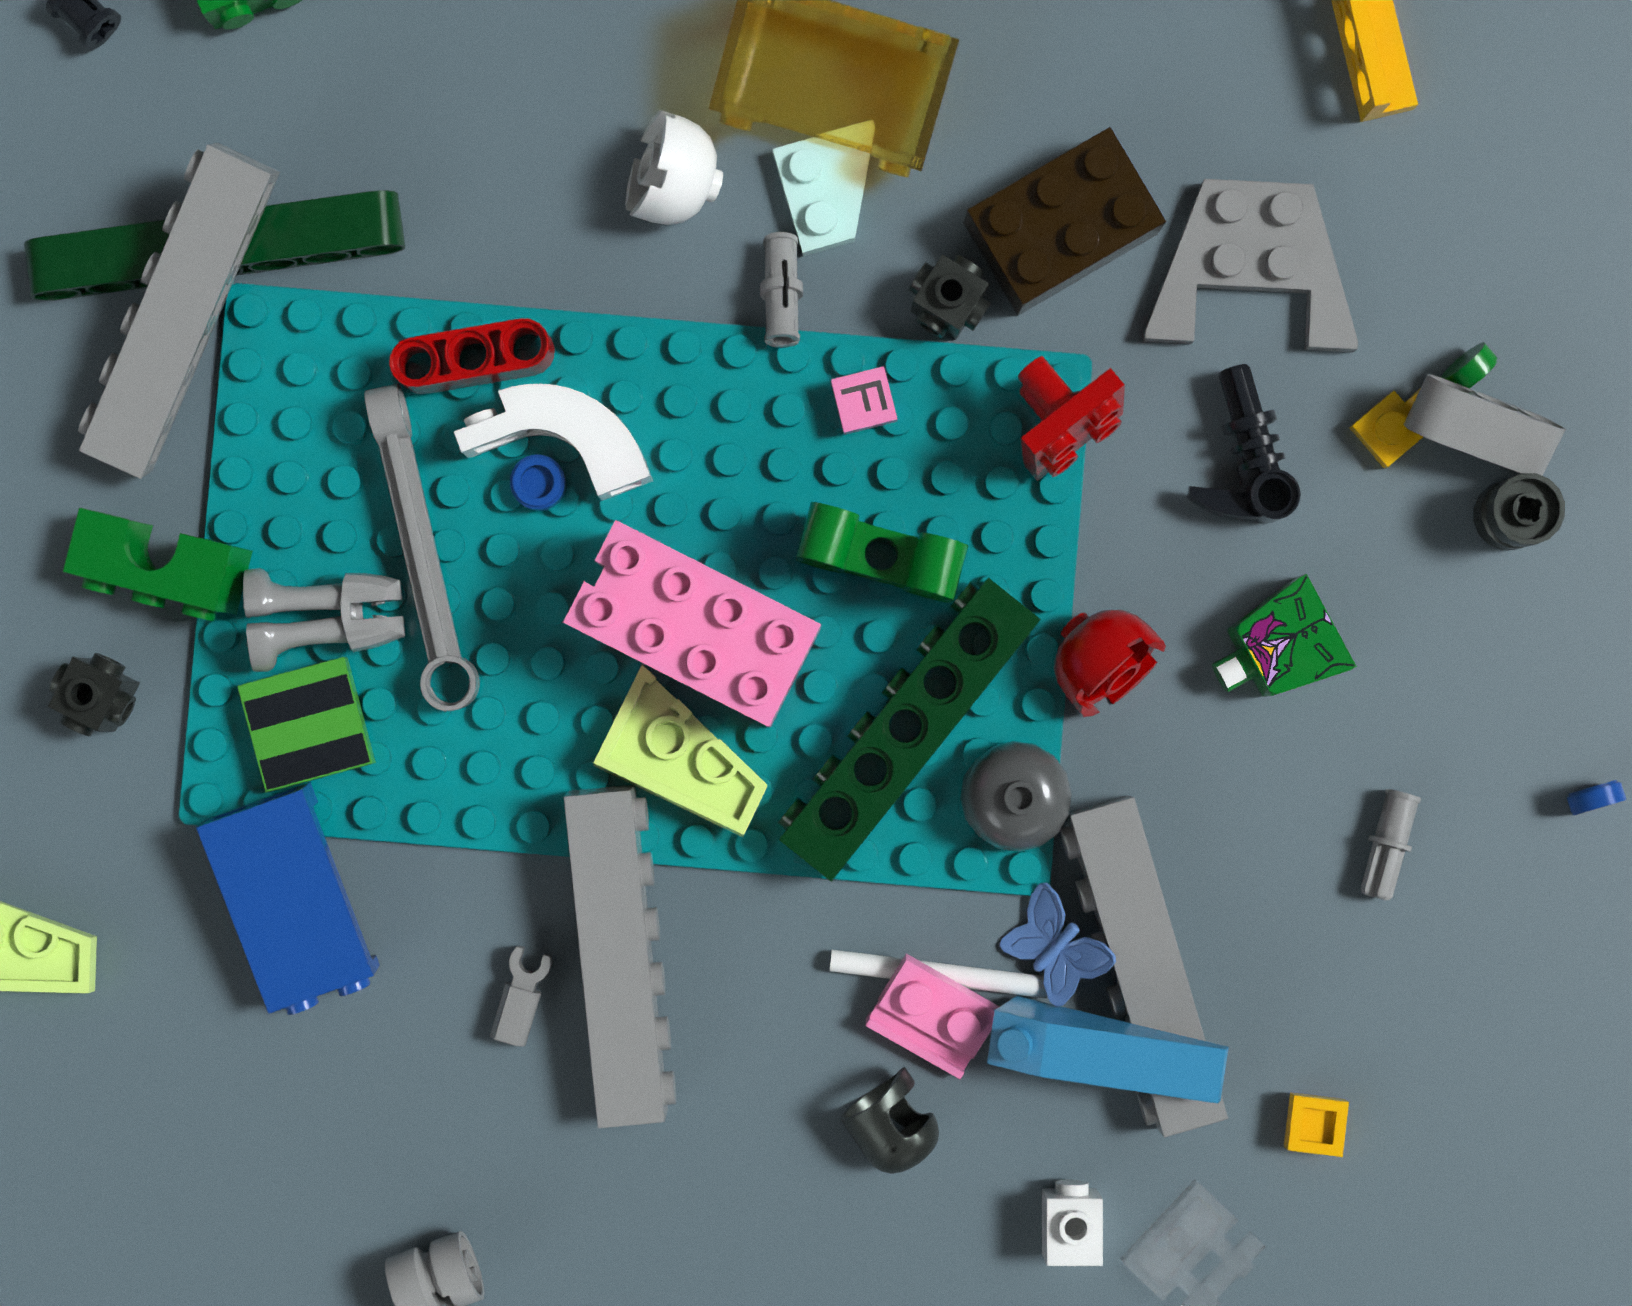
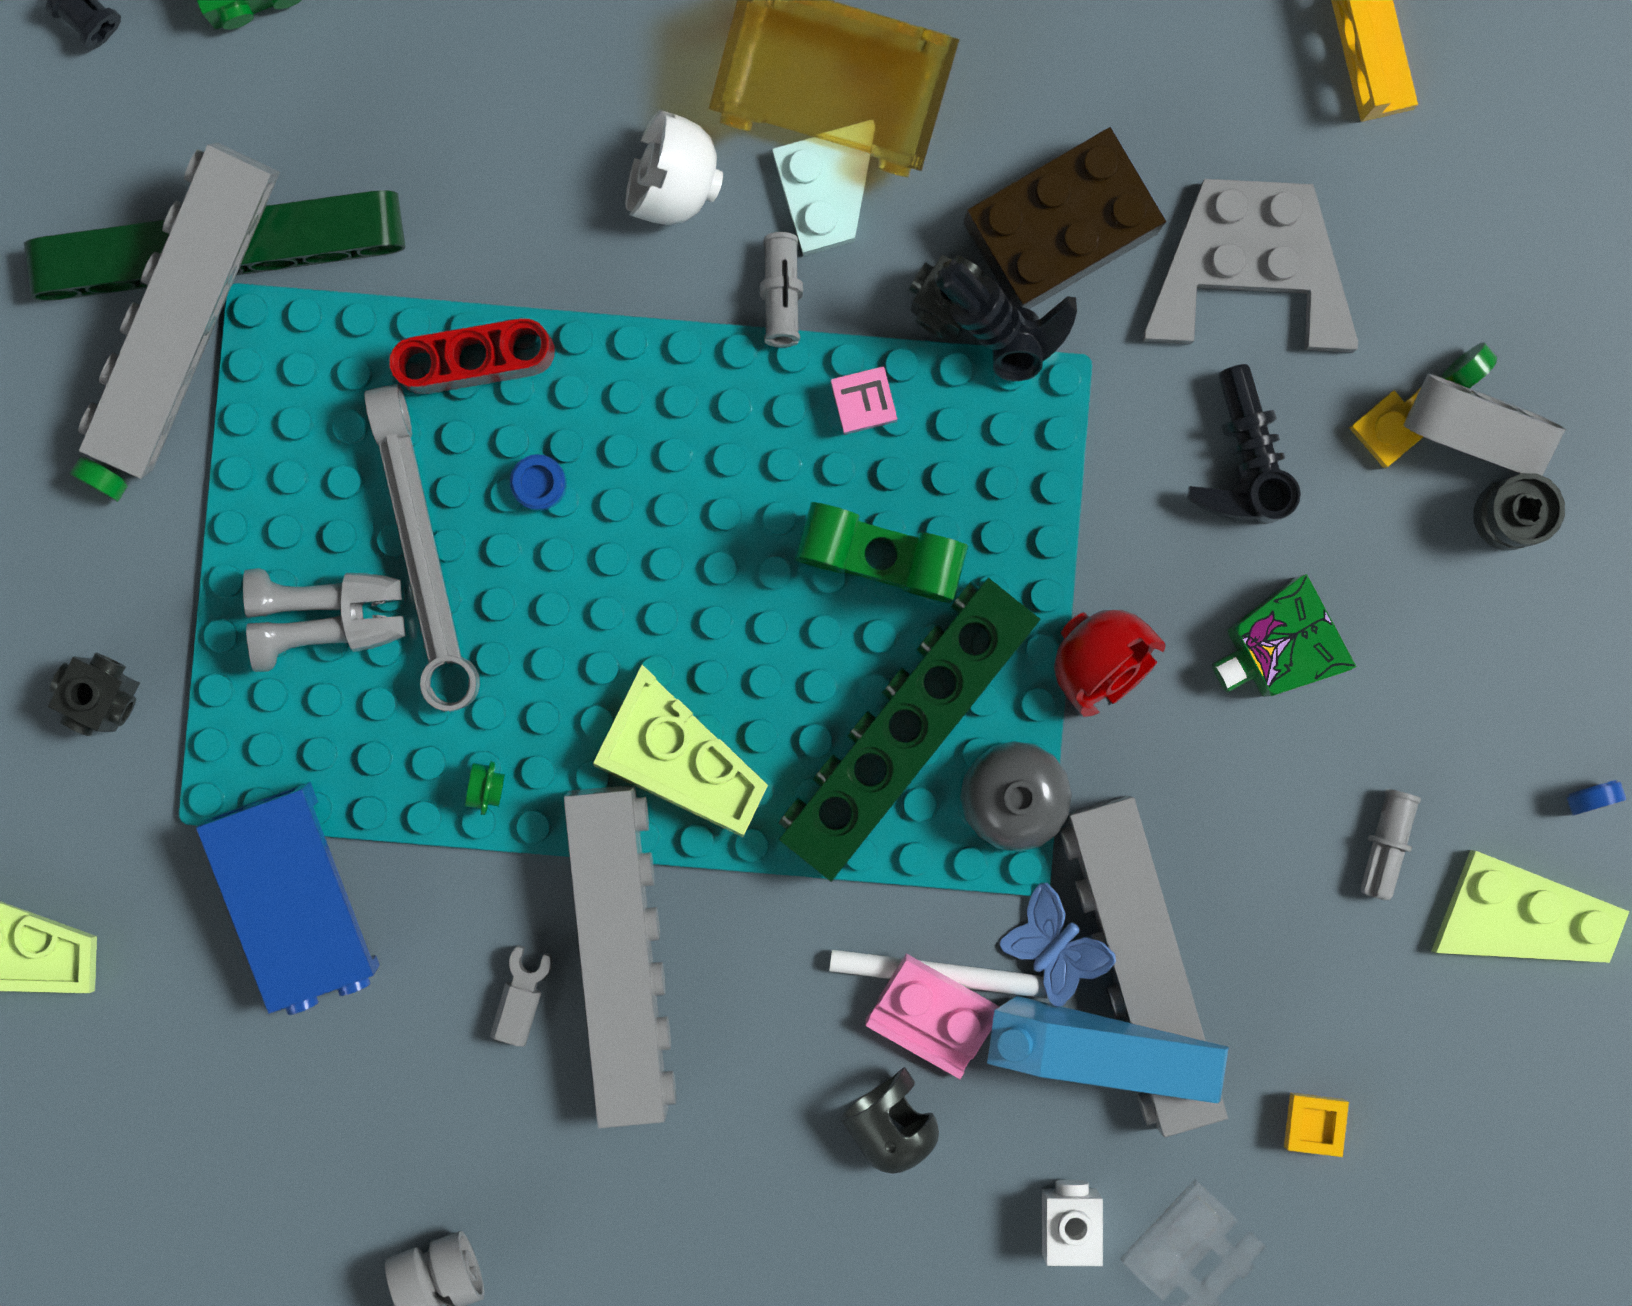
green arch [63,508,253,621] -> none
tile [237,657,376,792] -> none
white arch [454,384,653,501] -> none
bright pink piece [563,520,821,727] -> none
red plate [1018,356,1125,481] -> none
none -> green tile [69,456,128,502]
none -> green plate [465,761,505,815]
none -> black piece [935,259,1077,381]
none -> yellowish green wing [1431,850,1630,963]

